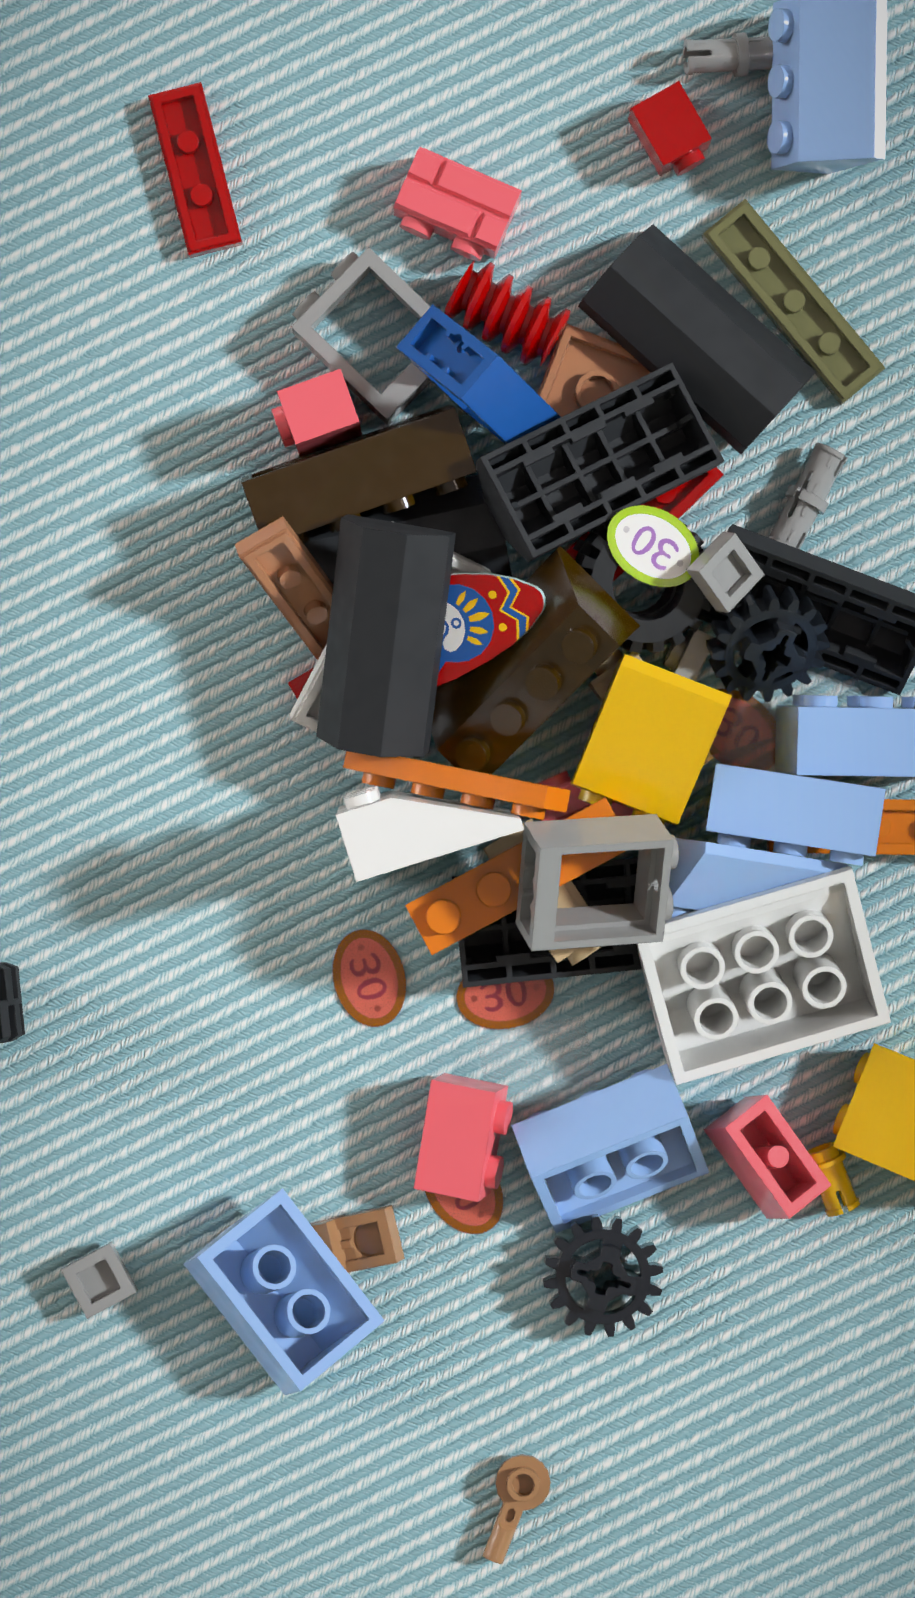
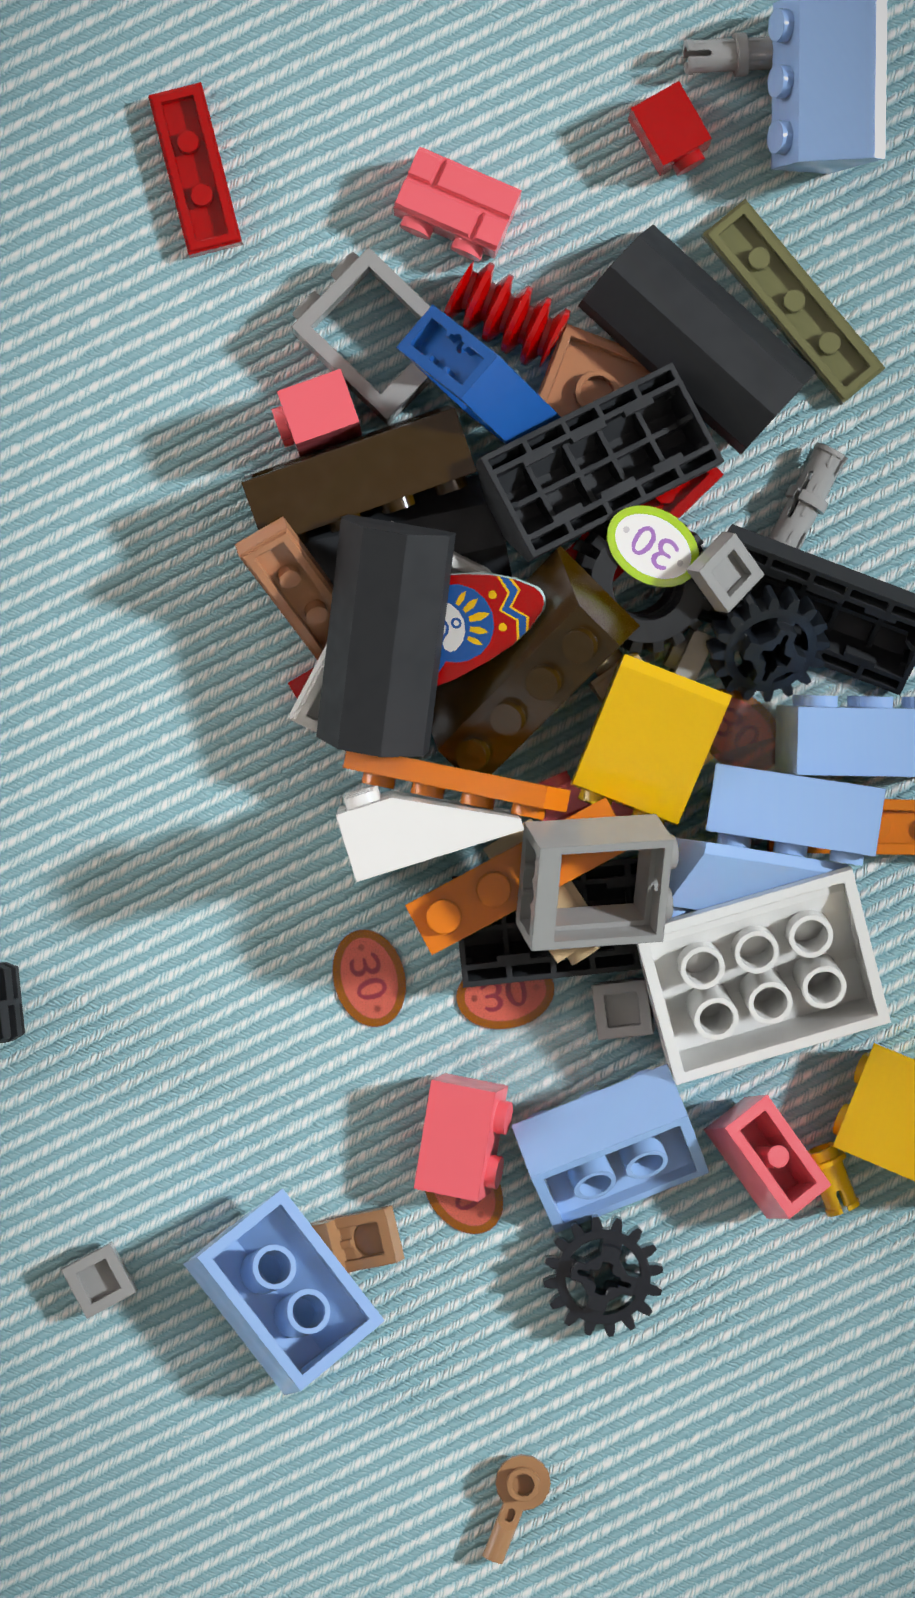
none -> light grey plate [591,977,655,1040]

